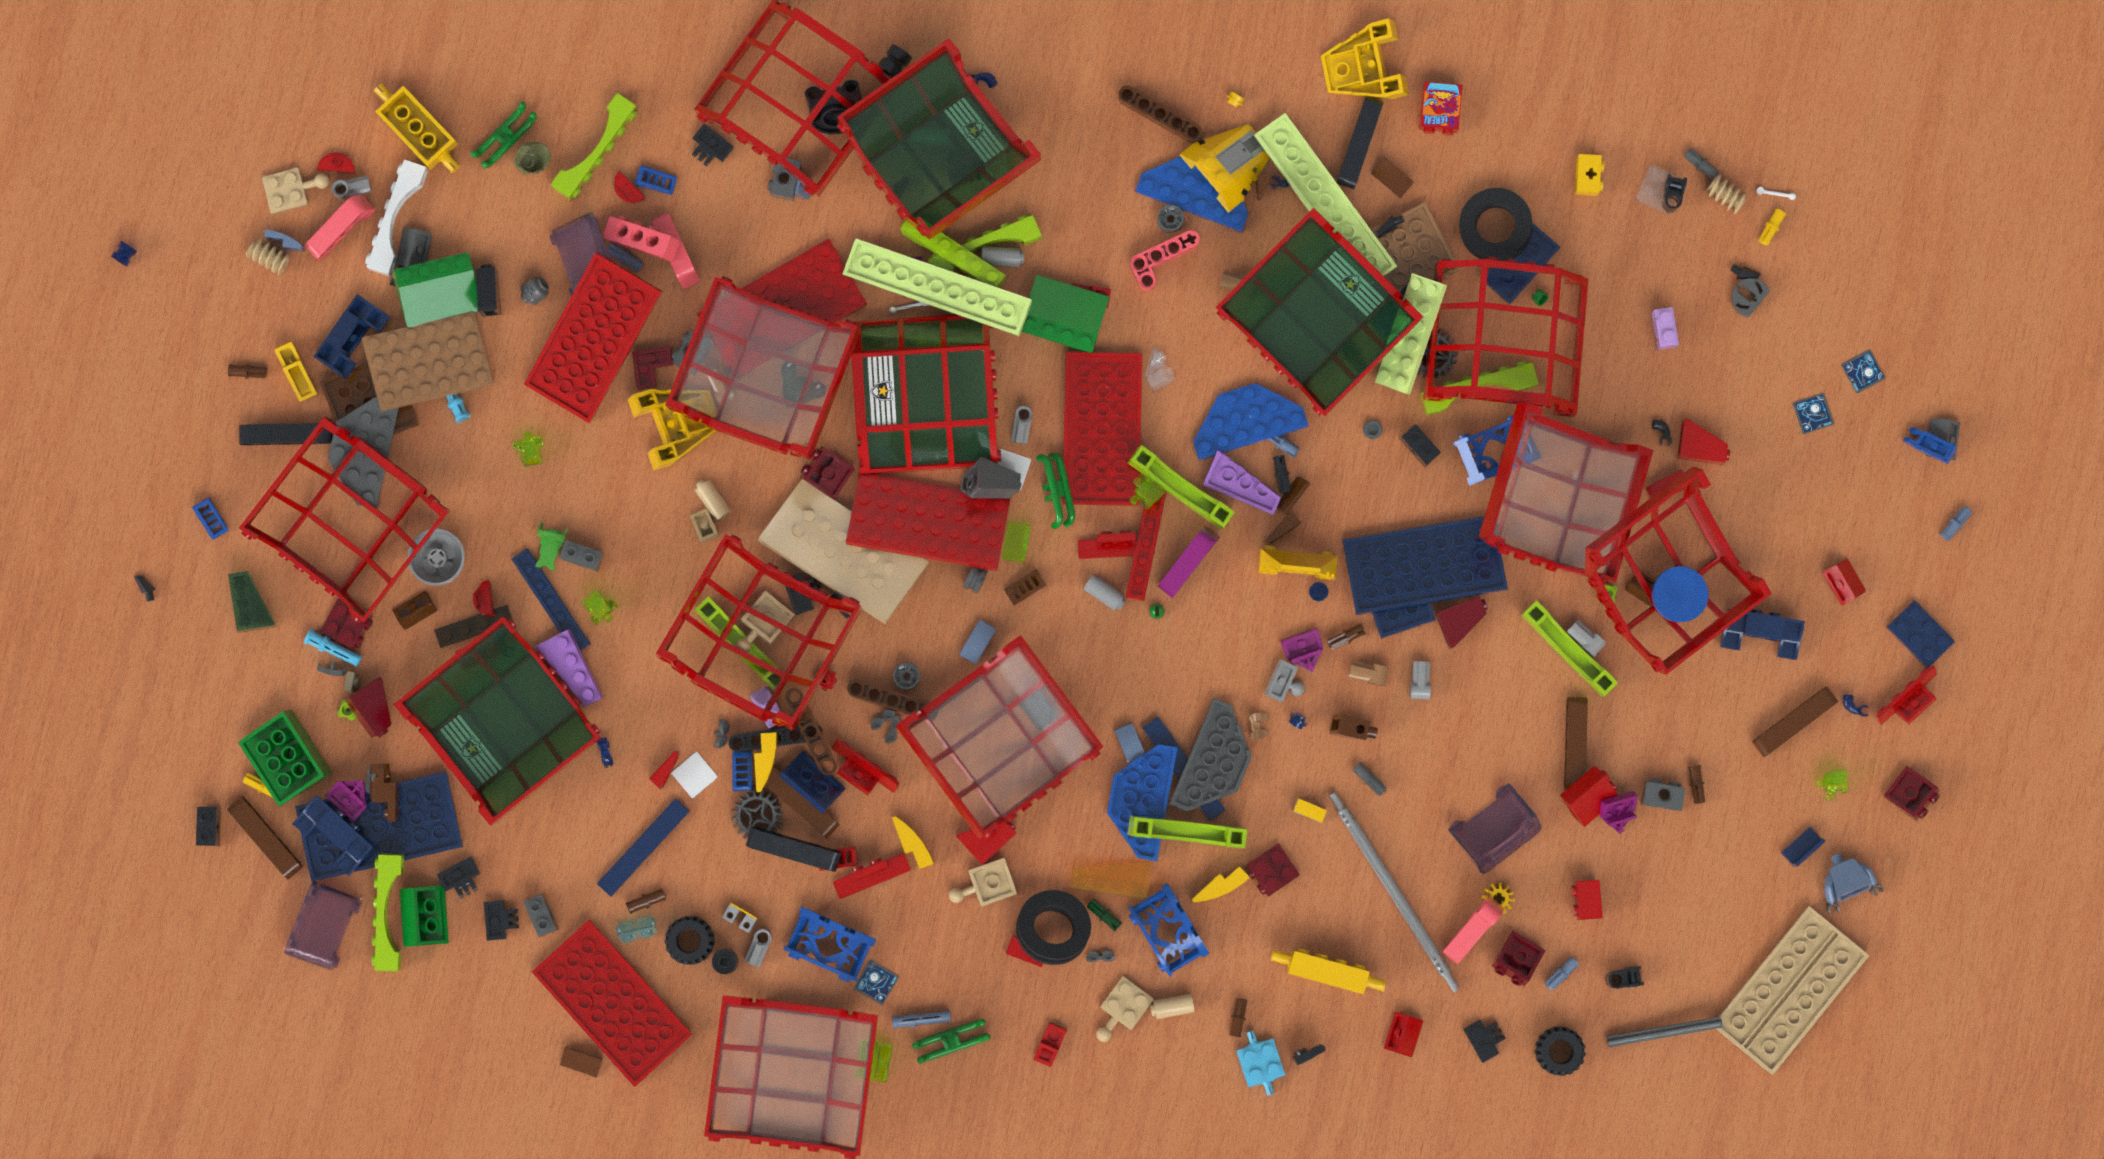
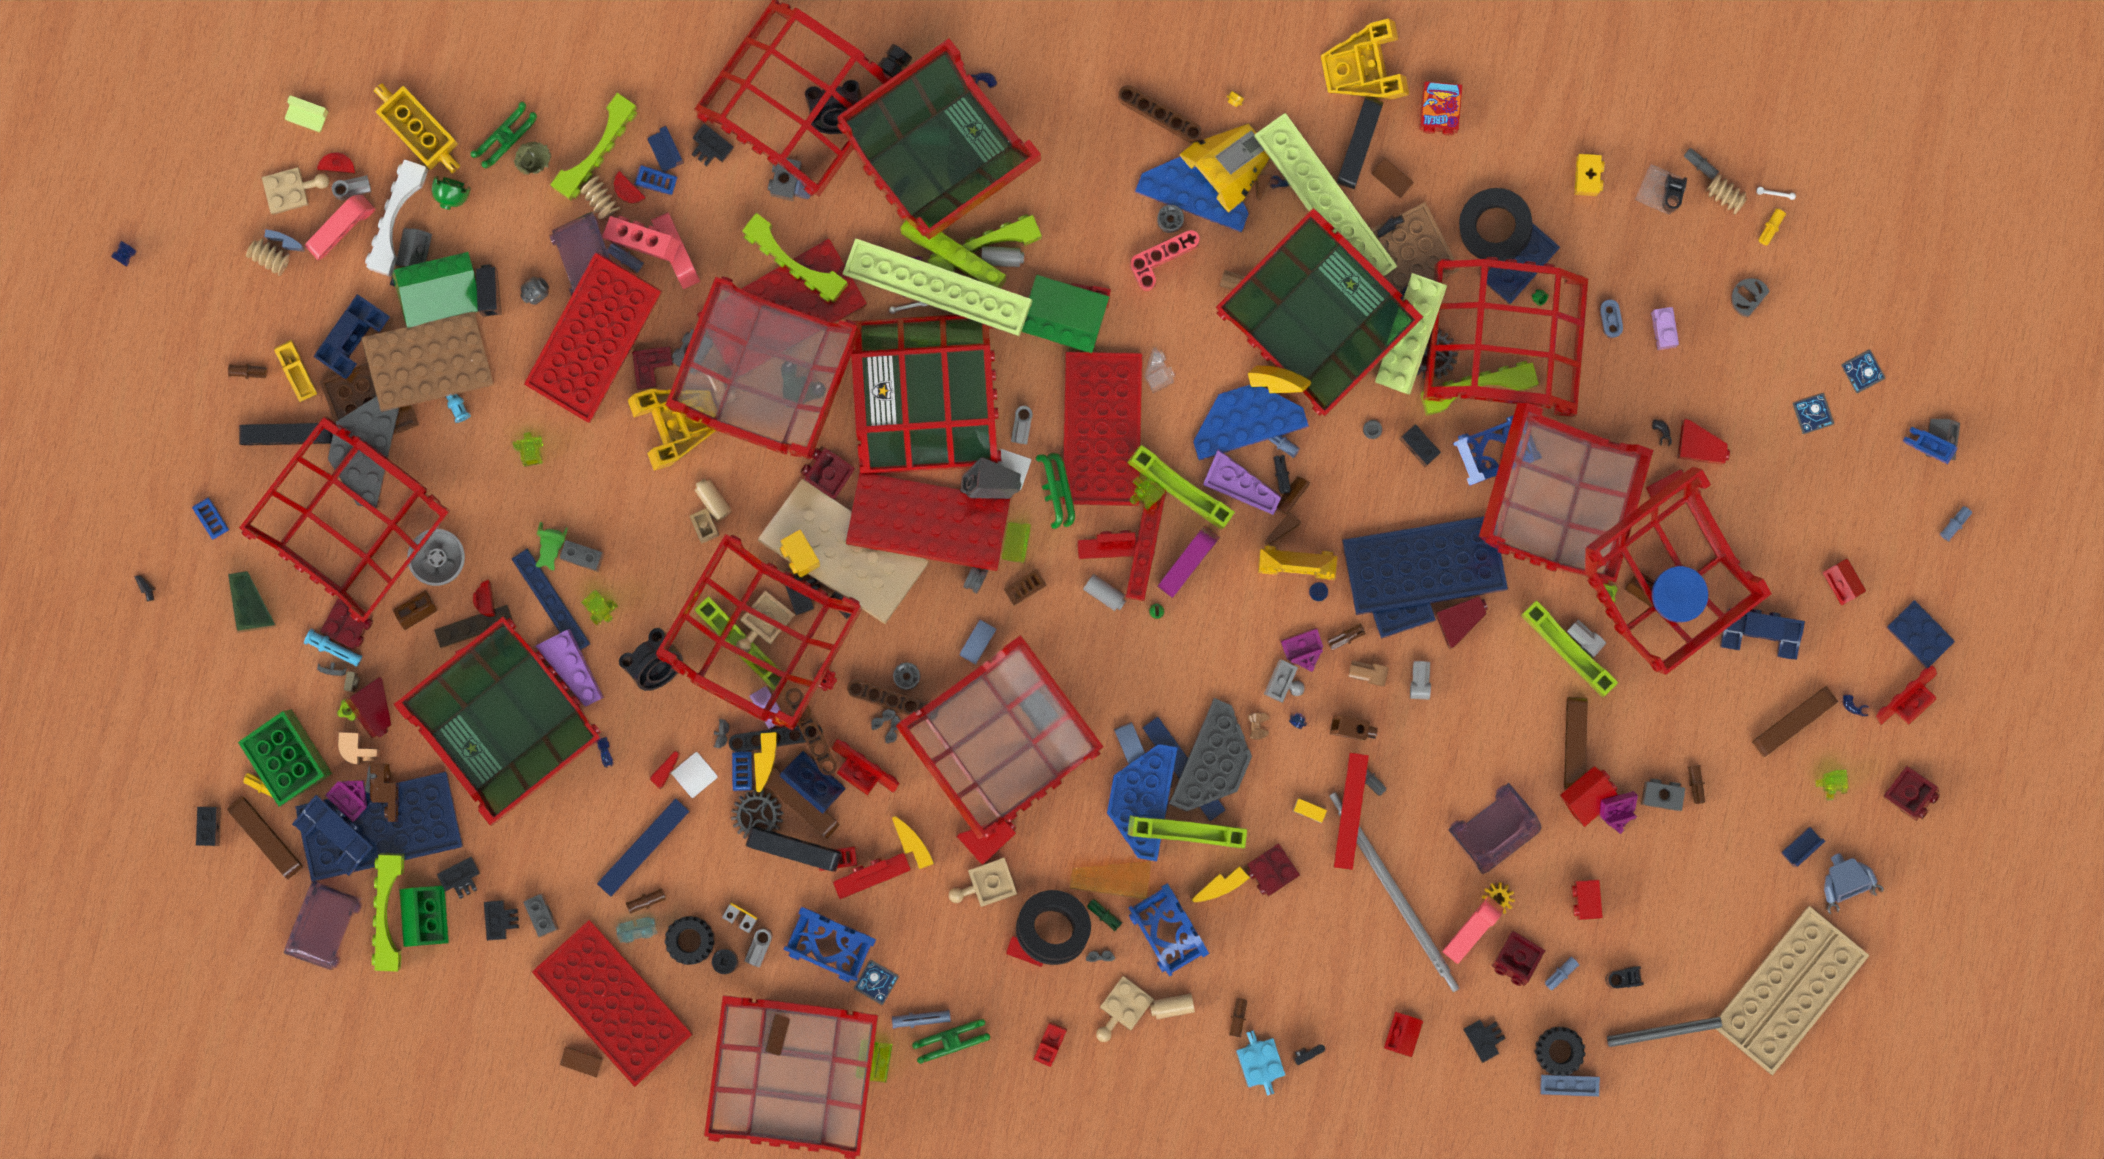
yellow brick [1271,948,1386,994] -> none
black bar [1730,264,1761,279] -> none
none -> yellowish green panel [285,95,328,132]
none -> light nougat brick [338,733,380,765]
none -> green cylinder [431,176,471,210]
none -> tan piece [580,176,620,219]
none -> black piece [619,628,683,691]
none -> dark blue panel [647,126,684,172]
none -> lime arch [742,213,848,303]
none -> reddish brown slope [765,1014,790,1056]
none -> yellow brick [779,529,820,578]
none -> yellow slope [1248,365,1311,393]
none -> red tile [1333,753,1369,870]
none -> sand blue plate [1540,1075,1600,1097]
none -> sand blue plate [1600,300,1623,338]

